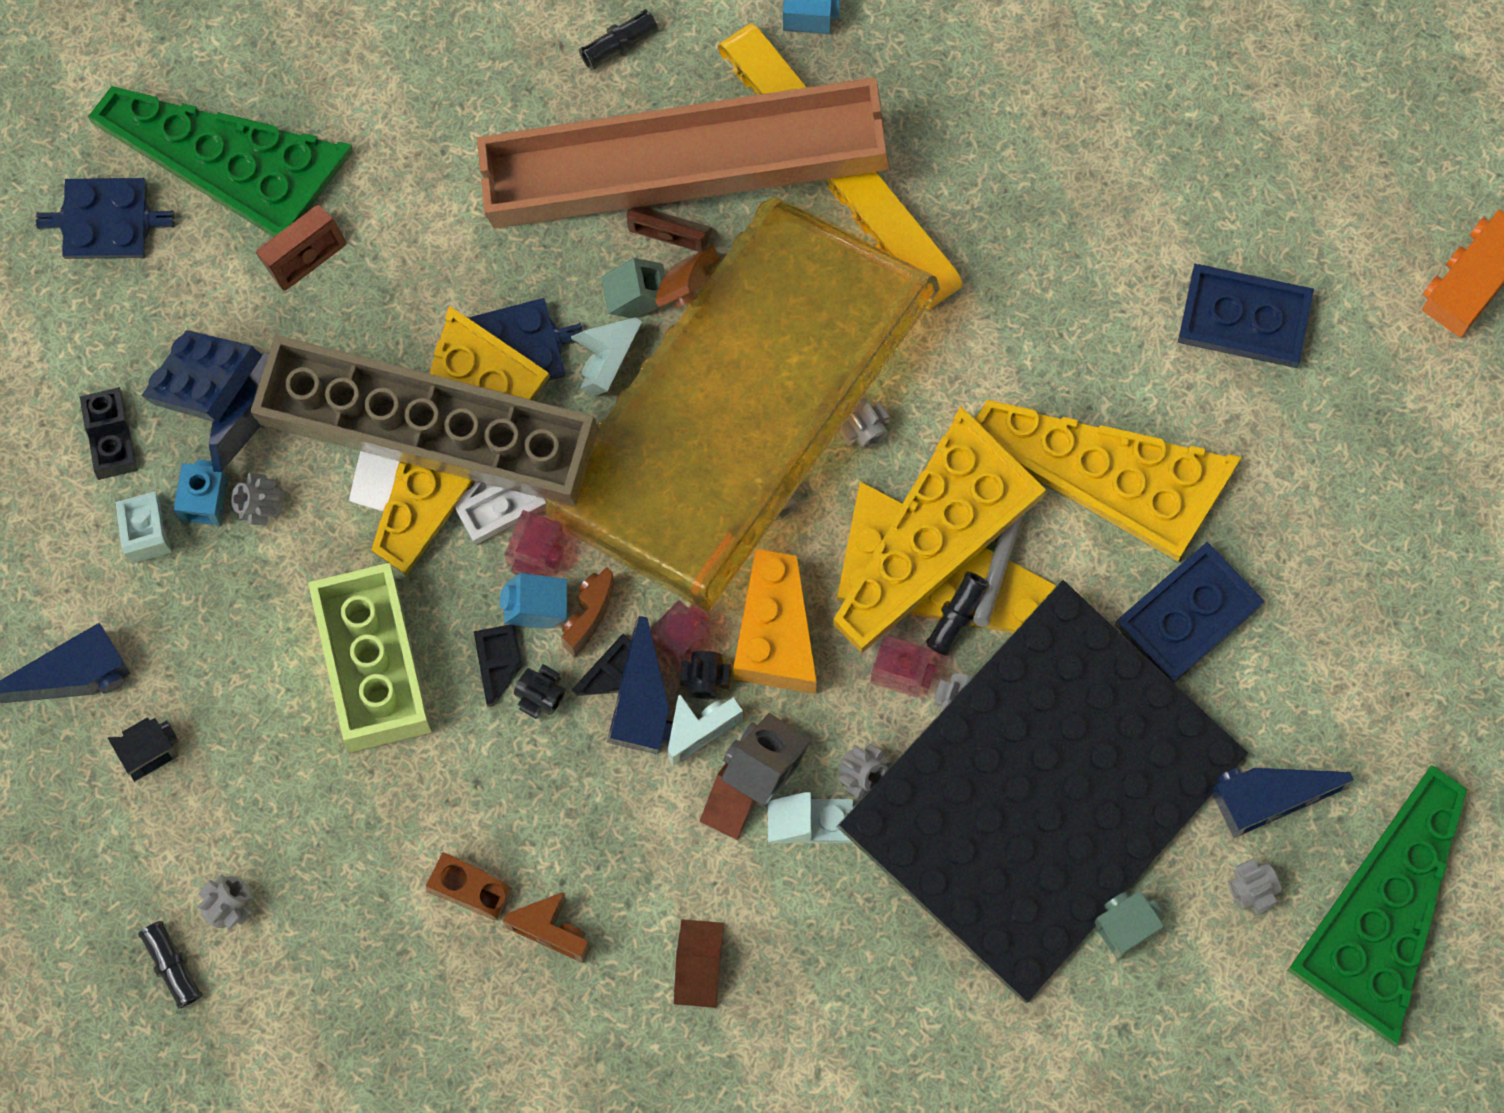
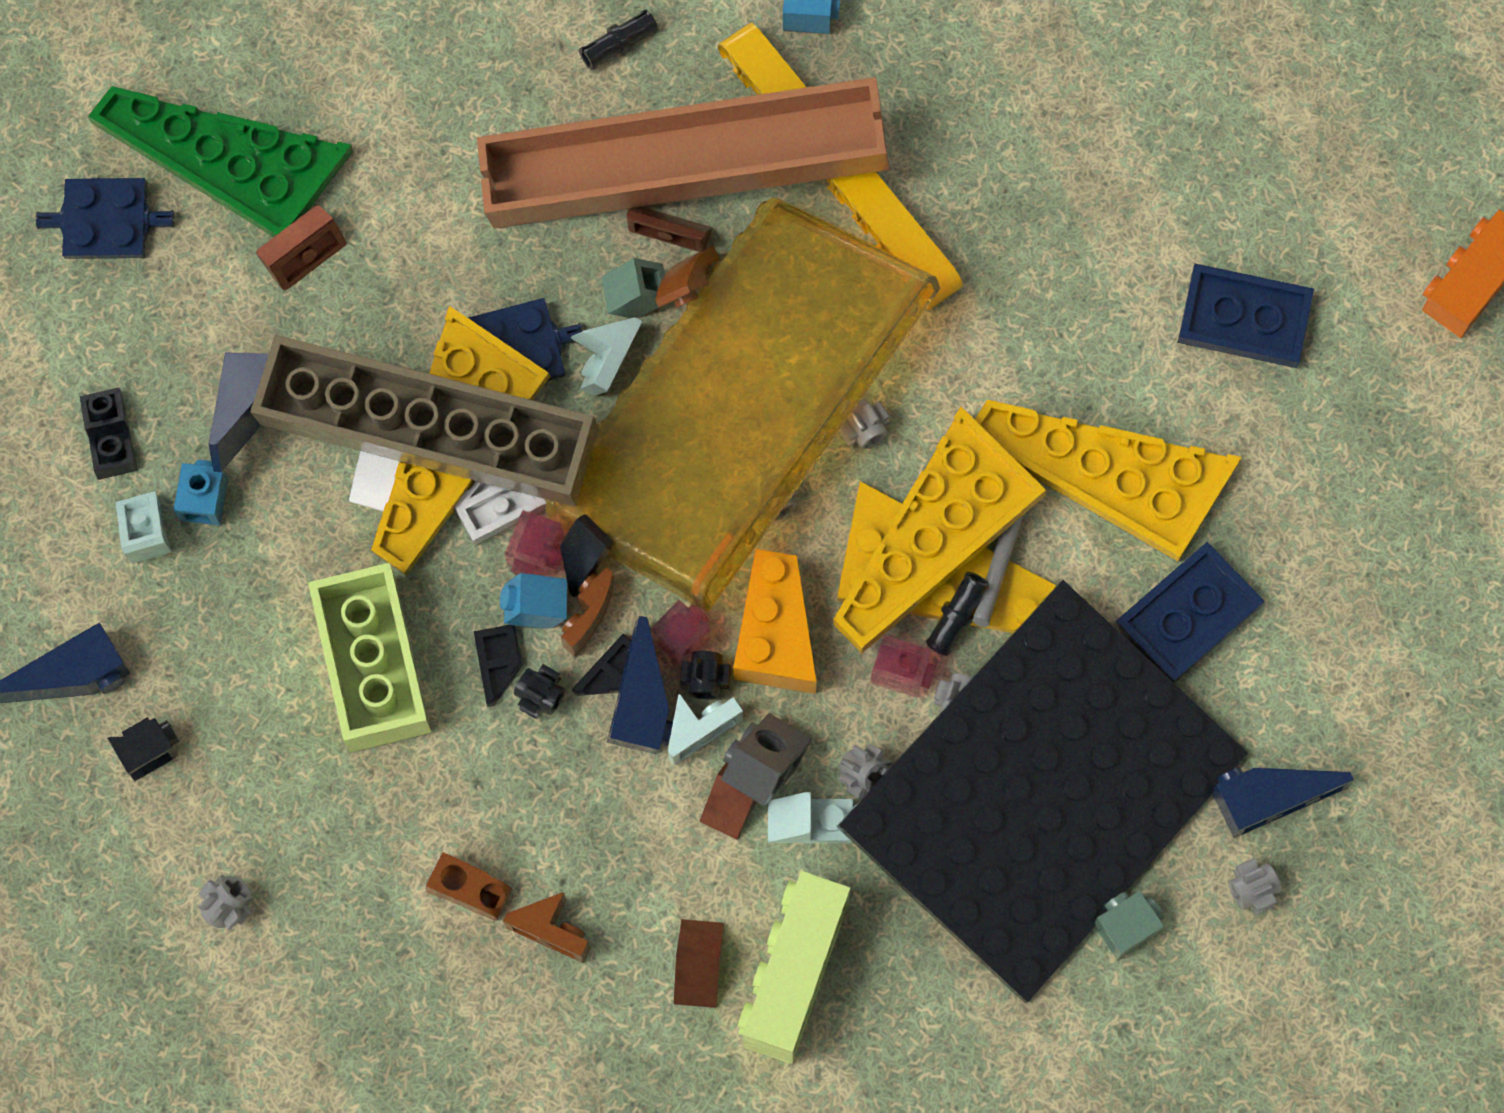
black pin [138,921,203,1009] -> none
dark blue plate [141,330,263,423] -> none
light grey gear [231,473,284,526] -> none
green wing [1287,765,1467,1047] -> none
none -> black tile [560,514,614,597]
none -> yellowish green brick [738,871,850,1065]

